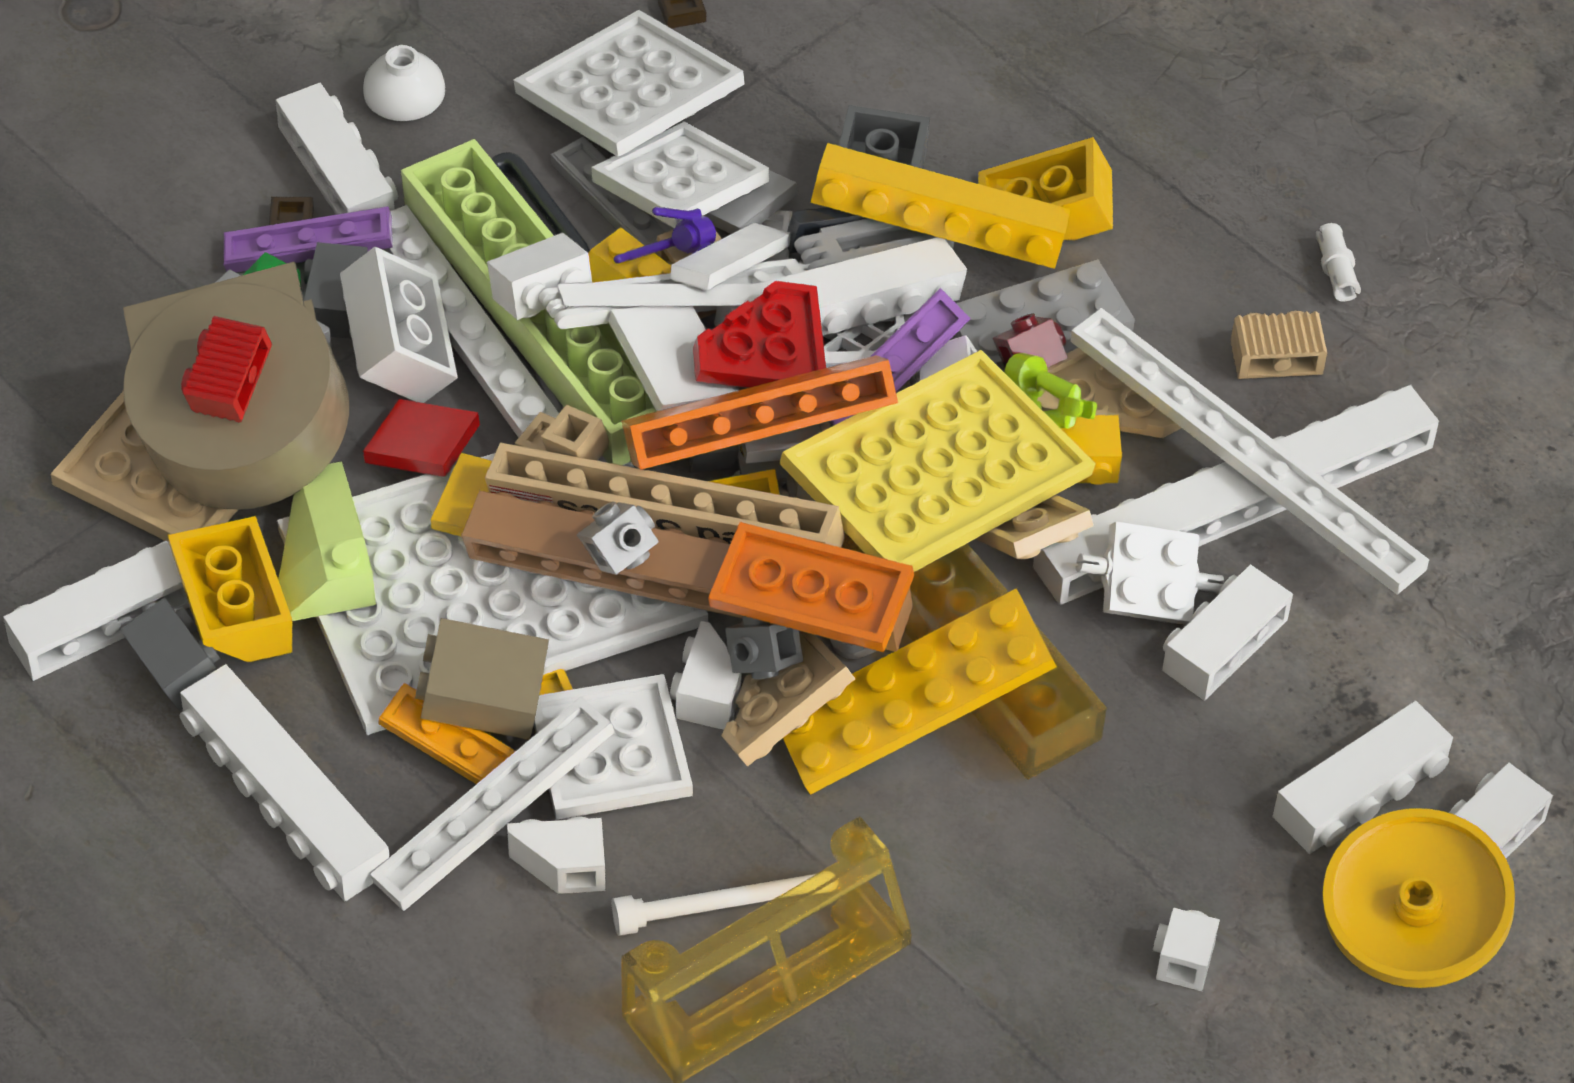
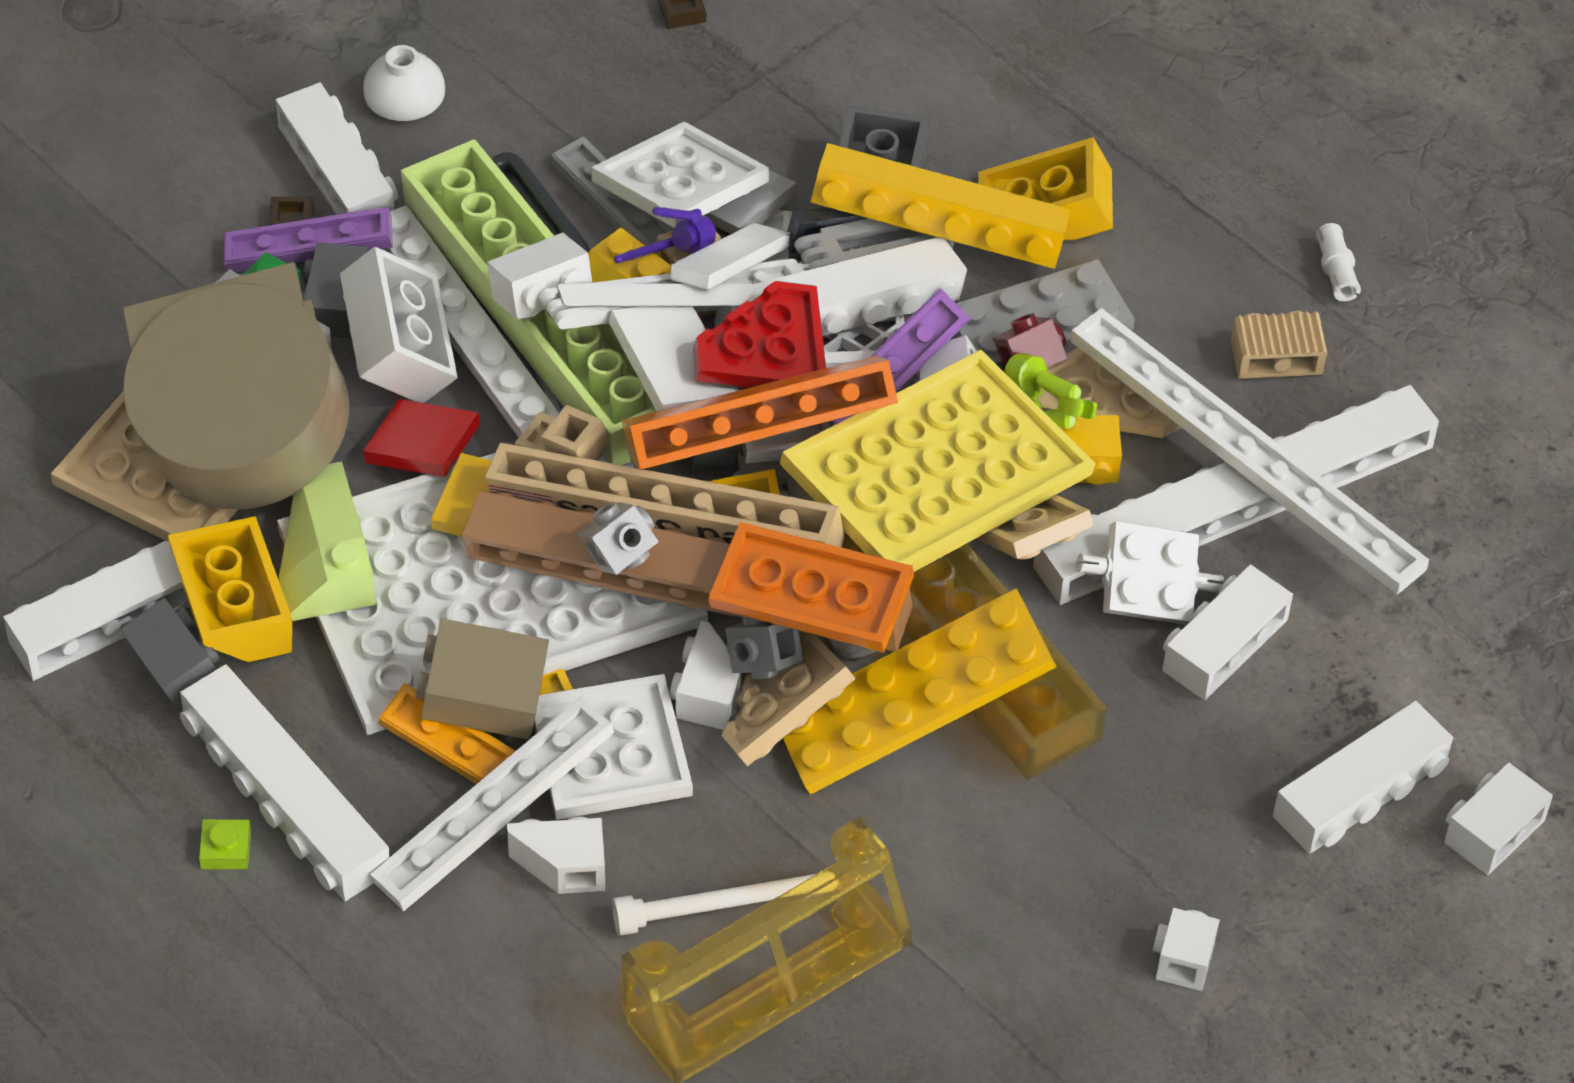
red brick [181,316,272,423] -> none
white plate [514,10,745,157] -> none
yellow dish [1323,808,1515,988] -> none
none -> lime plate [199,819,251,869]

